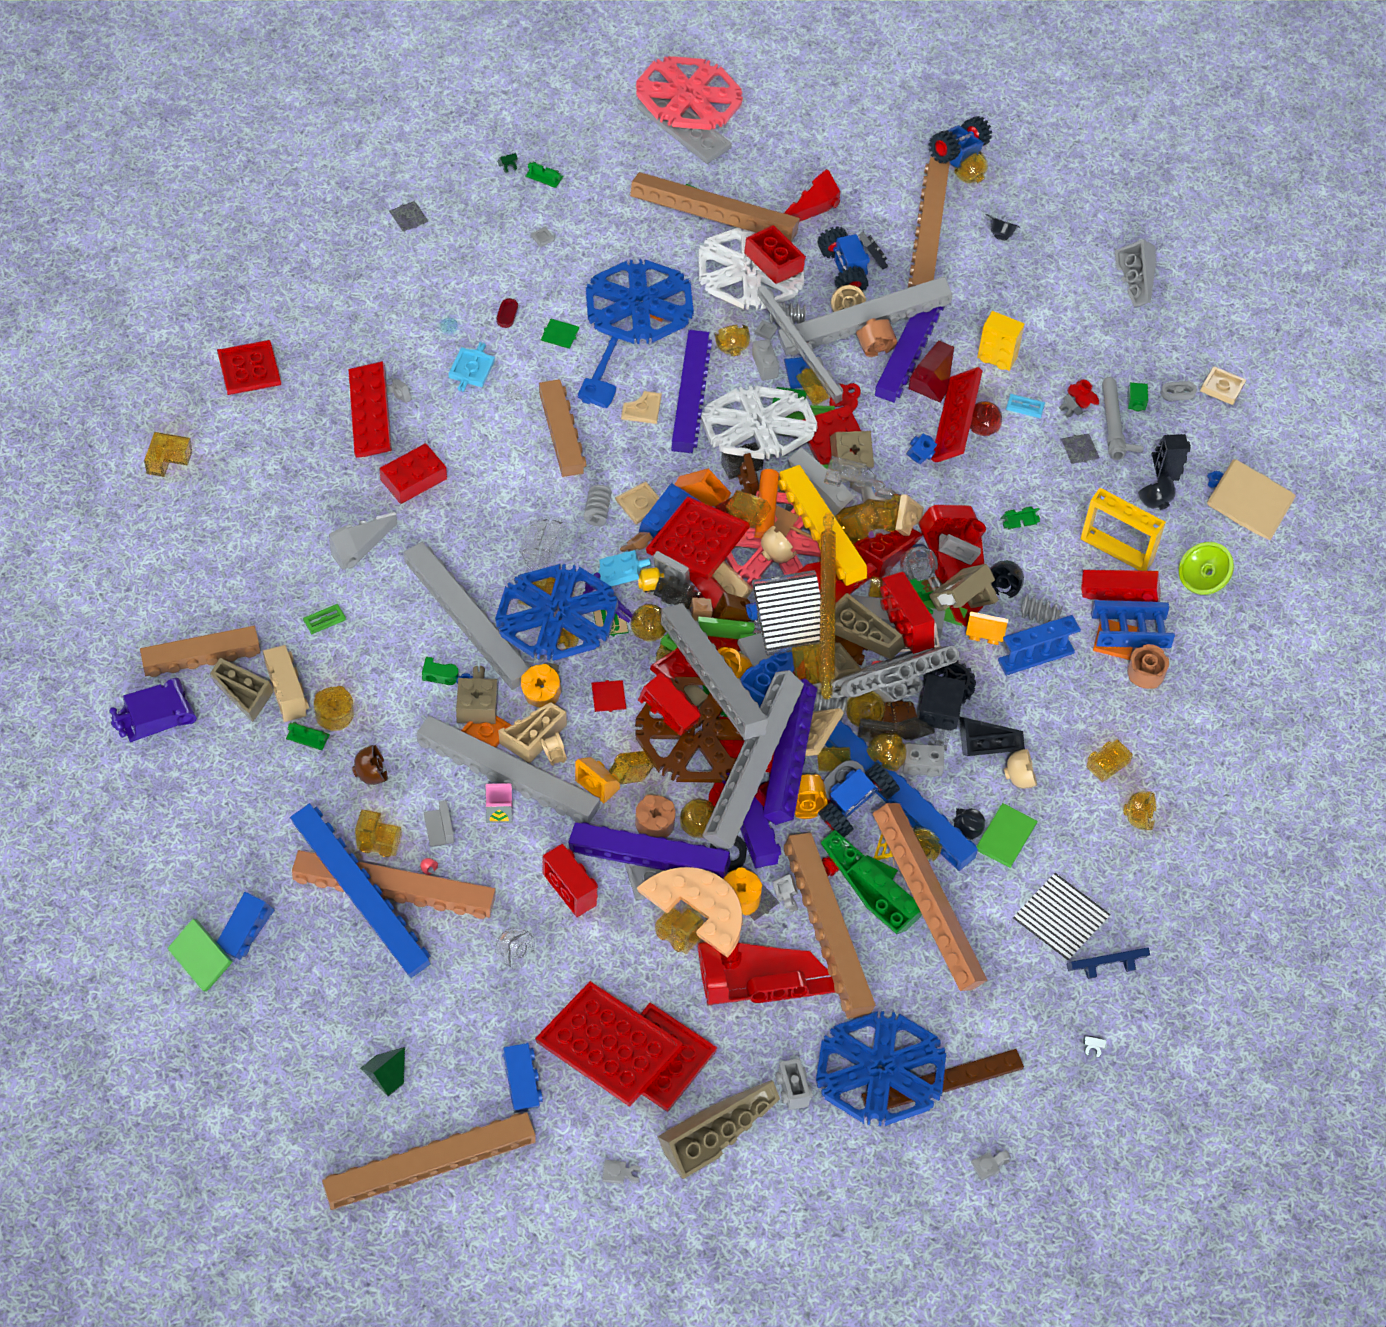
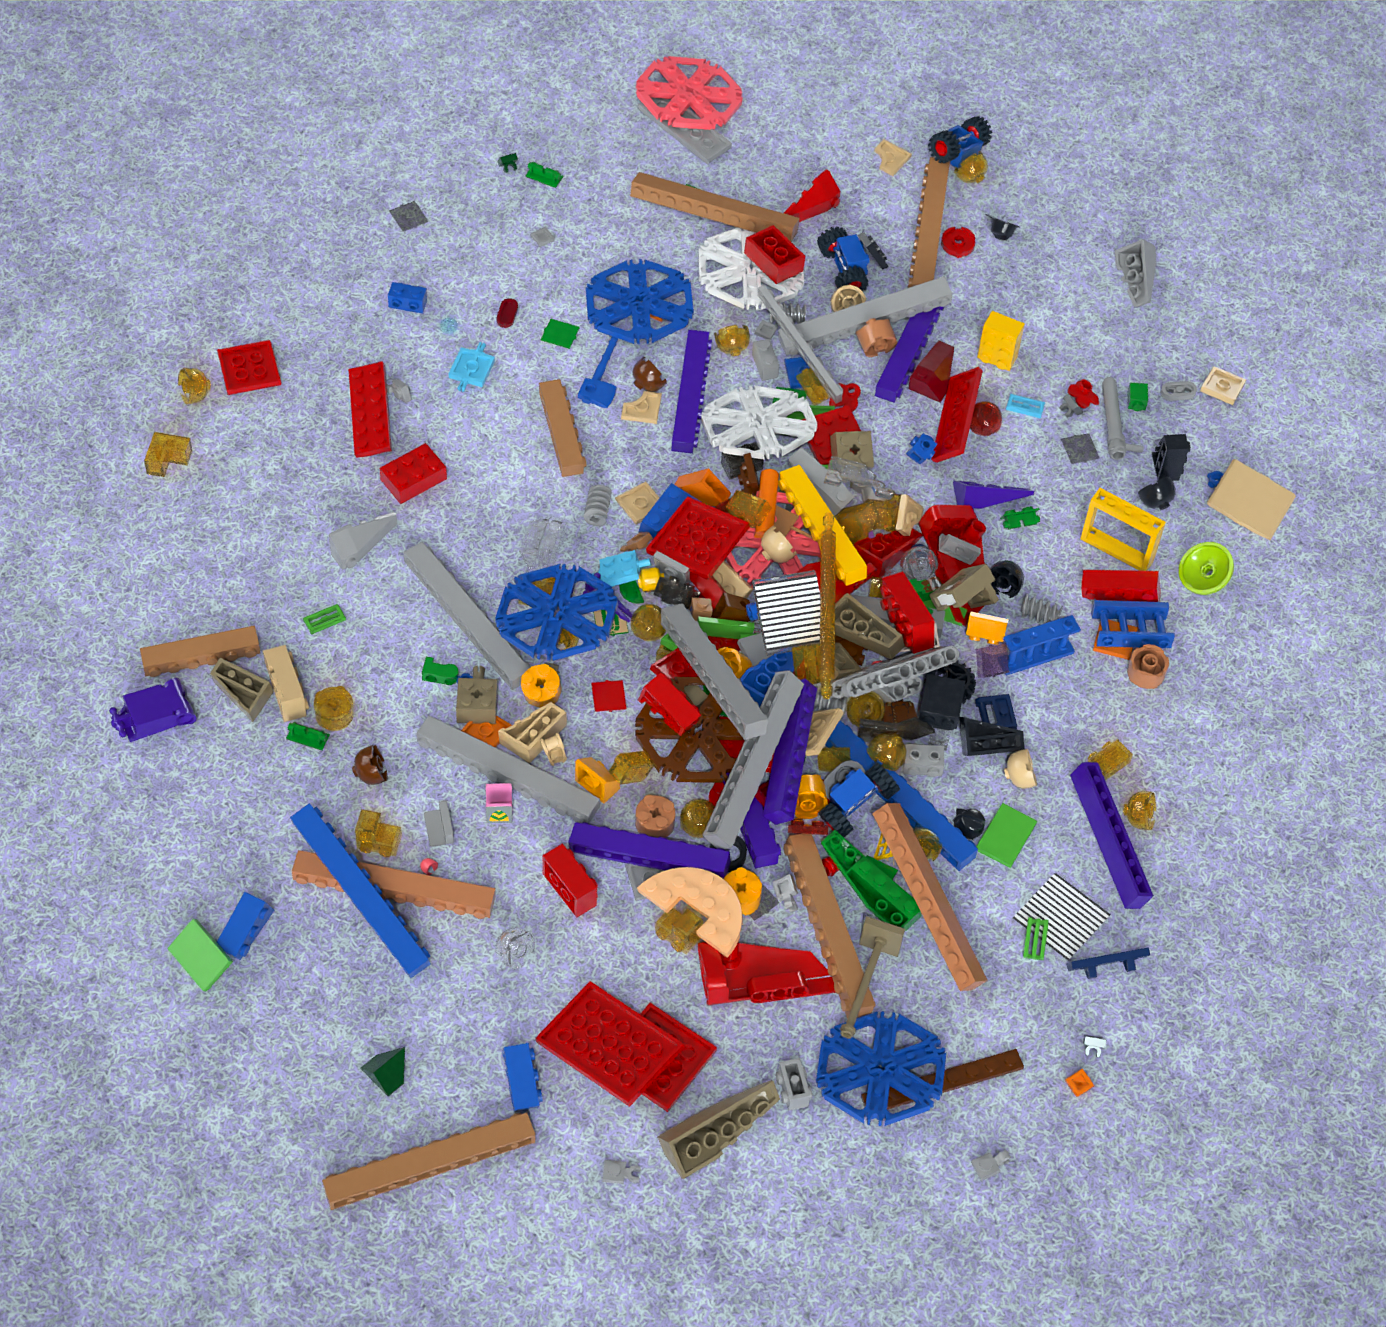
none -> clear yellow cylinder [178,368,210,404]
none -> blue brick [388,282,427,314]
none -> green tile [619,580,644,604]
none -> reddish brown cylinder [632,356,667,392]
none -> clear red plate [786,818,828,835]
none -> dark tan tile [840,916,905,1038]
none -> tan tile [874,139,912,176]
none -> red plate [941,227,976,258]
none -> dark purple wedge [953,480,1035,509]
none -> dark blue plate [975,694,1017,729]
none -> clear purple piece [976,643,1009,678]
none -> bright green tile [1023,917,1049,961]
none -> orange tile [1065,1068,1094,1097]
none -> dark purple brick [1070,762,1154,909]

